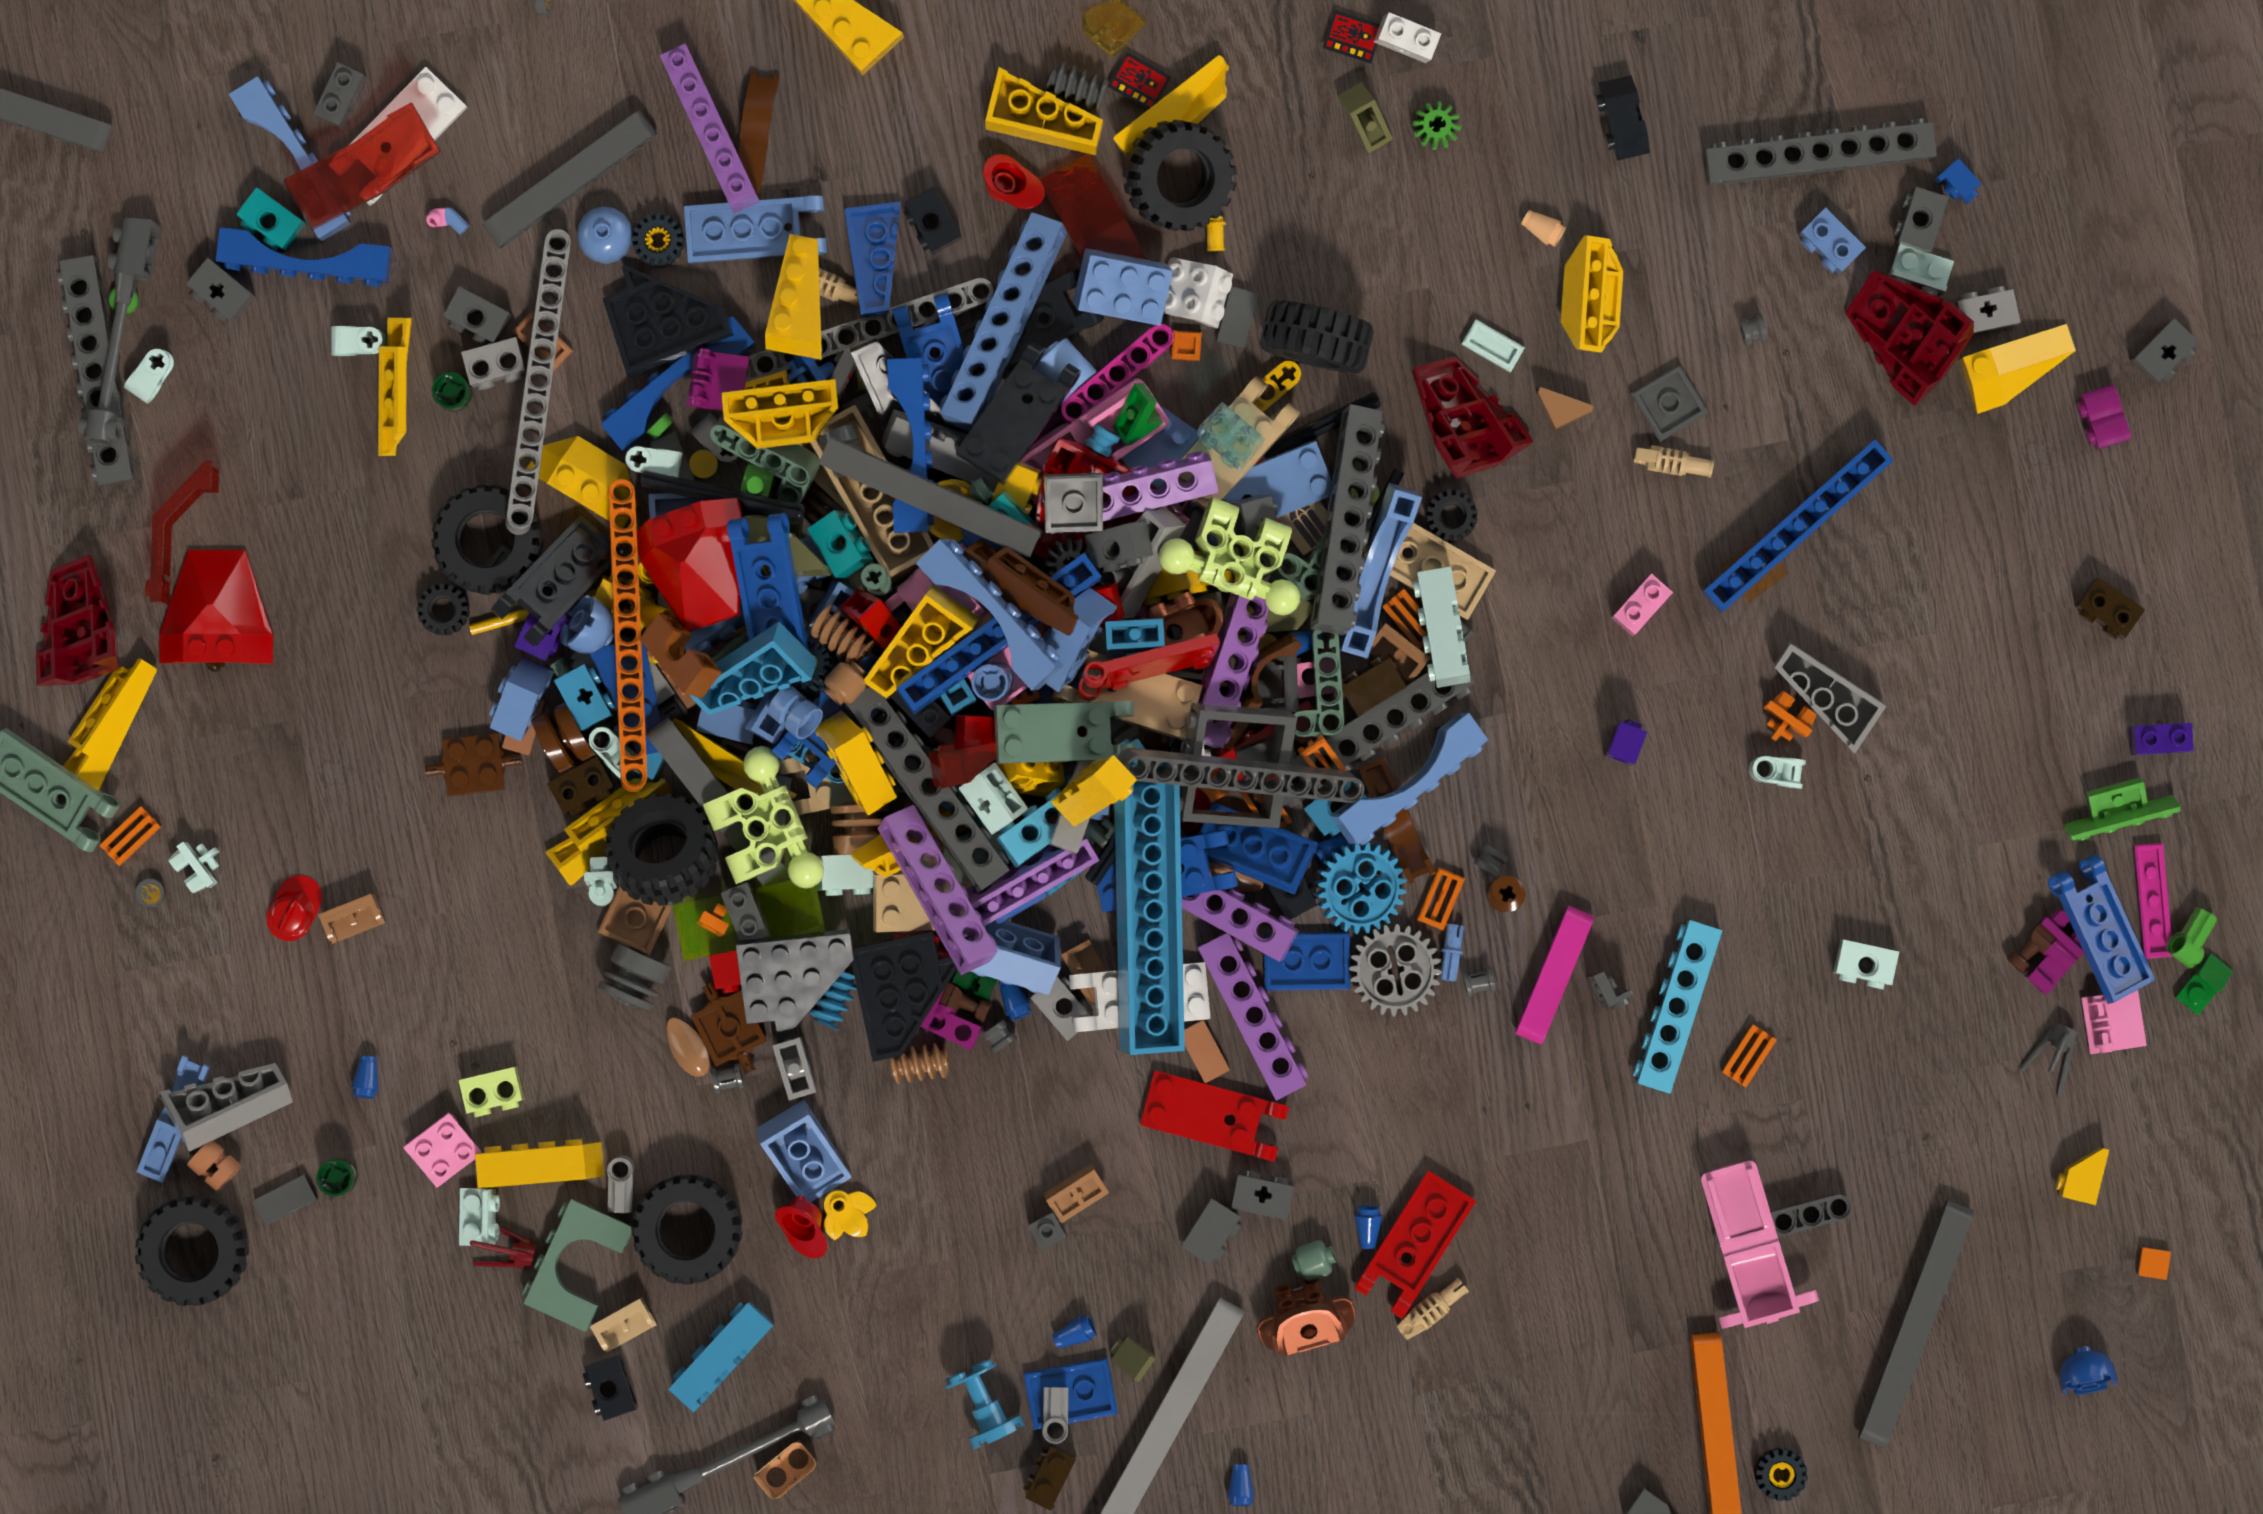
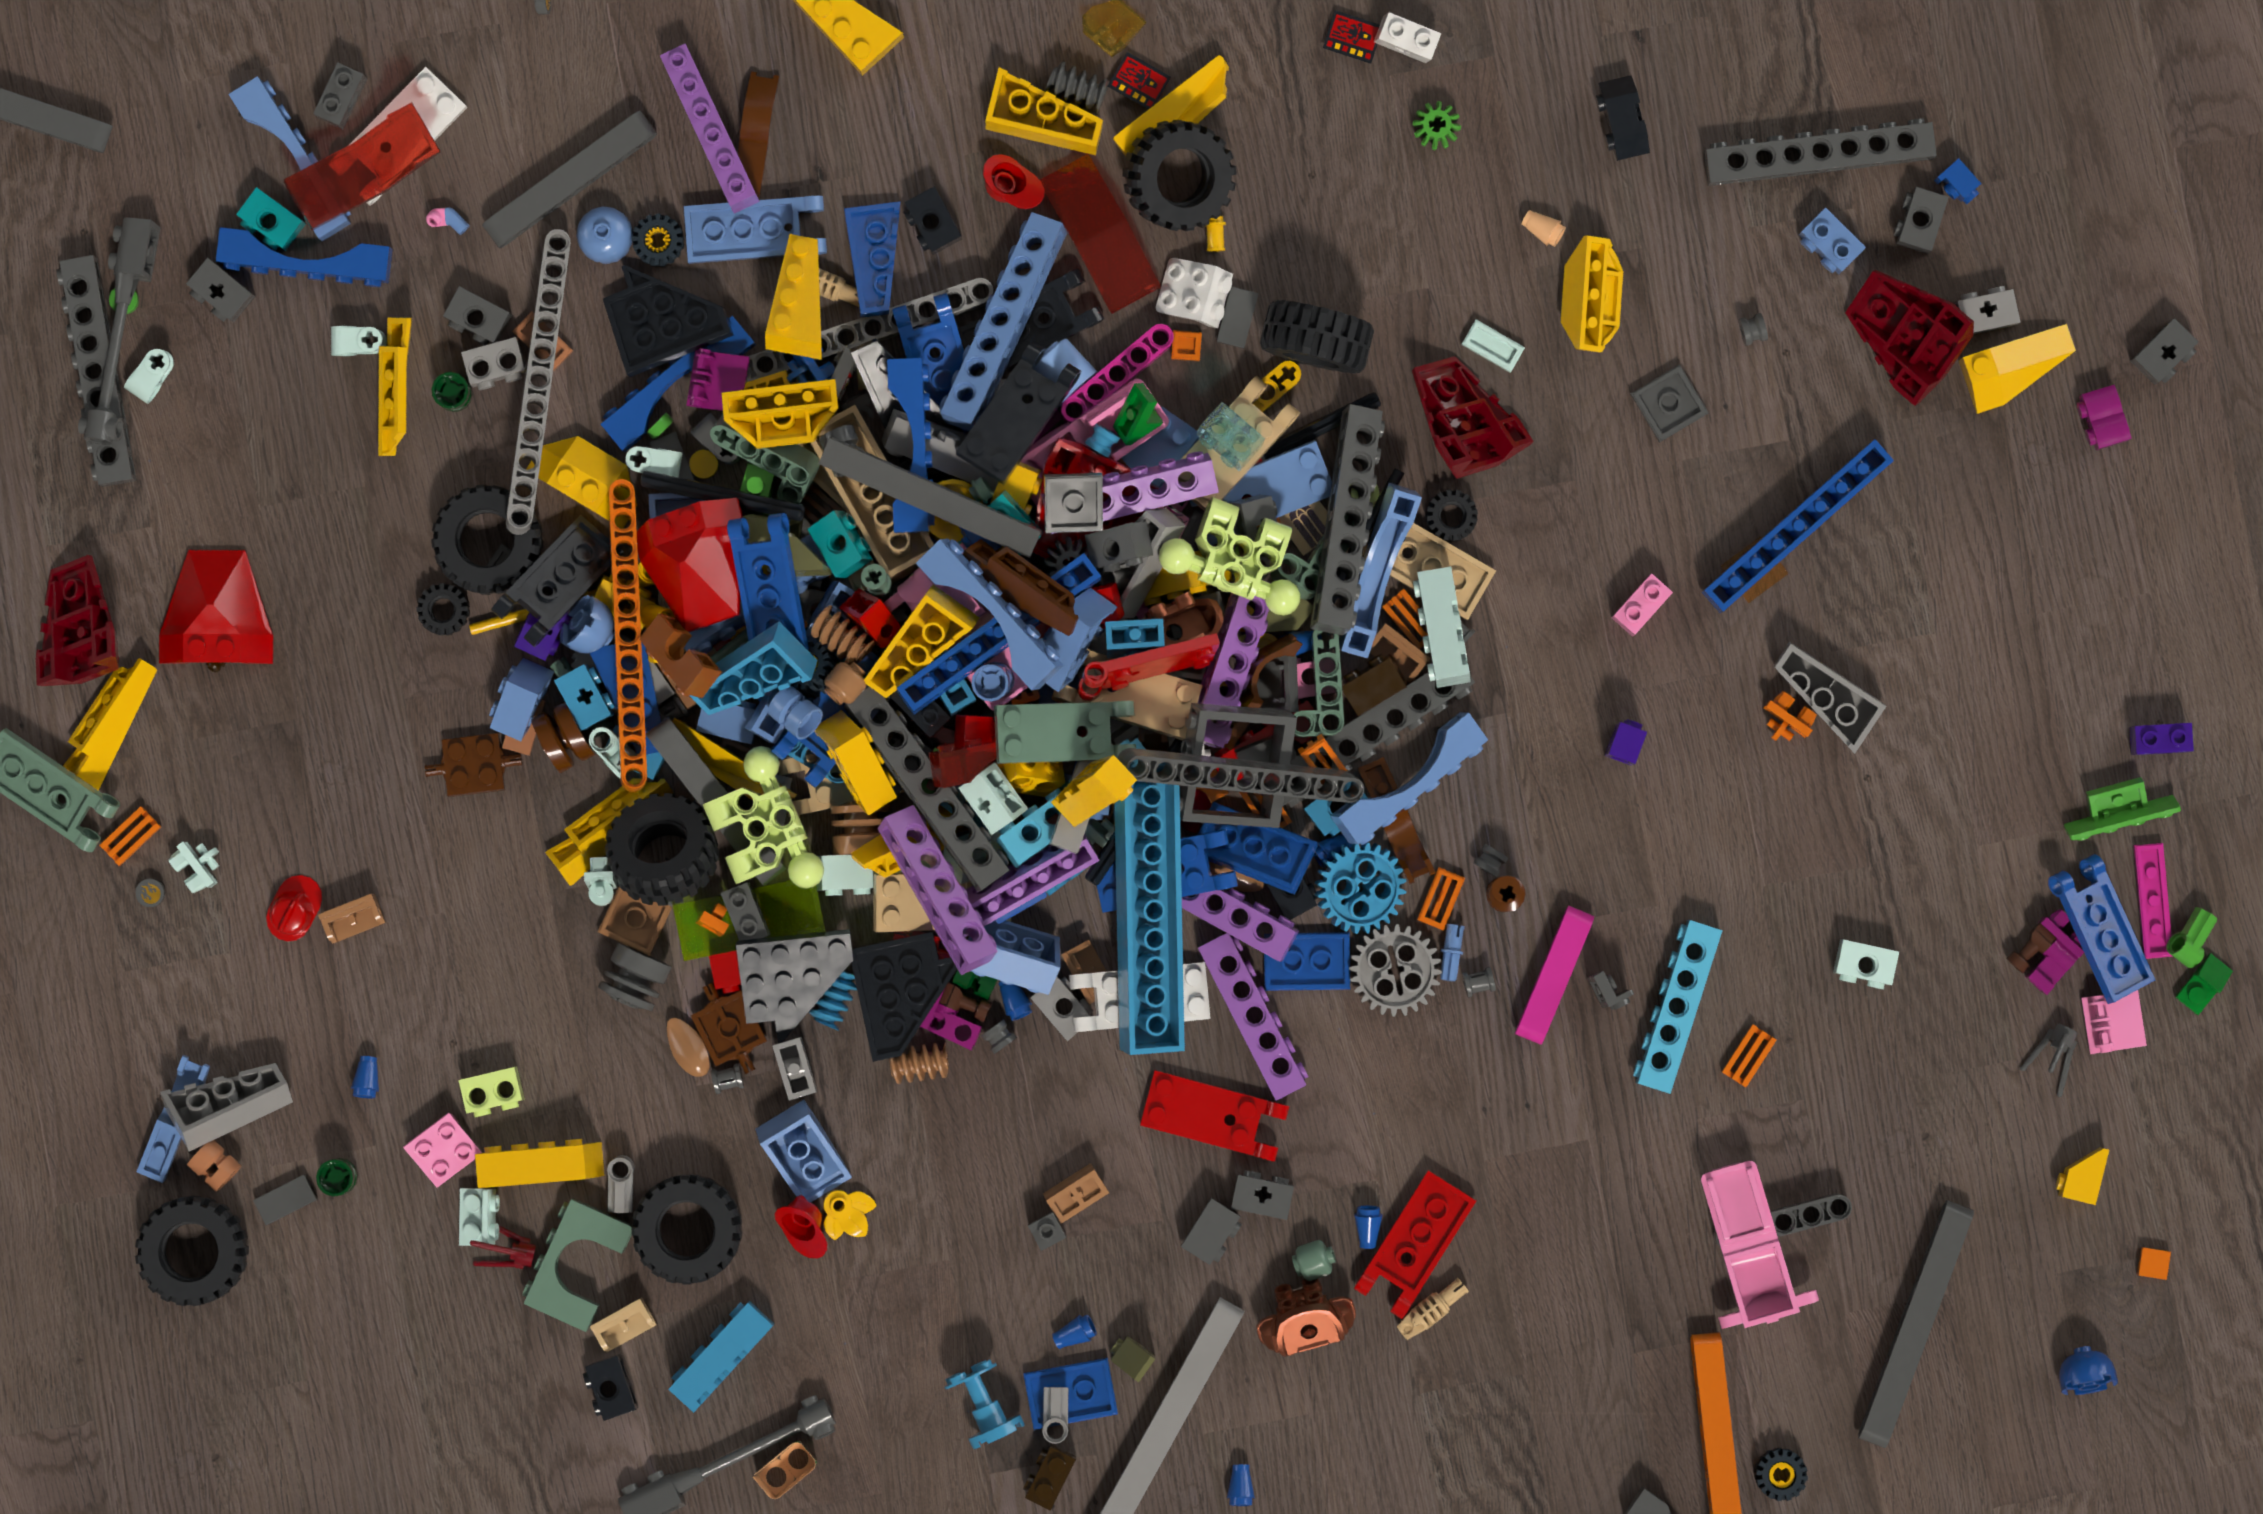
clear red windscreen [145,460,220,605] -> none
dark brown brick [547,756,616,816] -> none
medium blue brick [1073,248,1173,326] -> none
nougat tile [1184,1020,1230,1083] -> none
olive slope [1337,82,1393,153] -> none
medium nougat slope [1536,387,1594,430] -> none
tan hinge [1634,445,1714,478] -> none
light aqua piece [1749,756,1806,789] -> none
light aqua bracket [1889,244,1954,296] -> none
dark brown brick [2075,577,2145,640] -> none

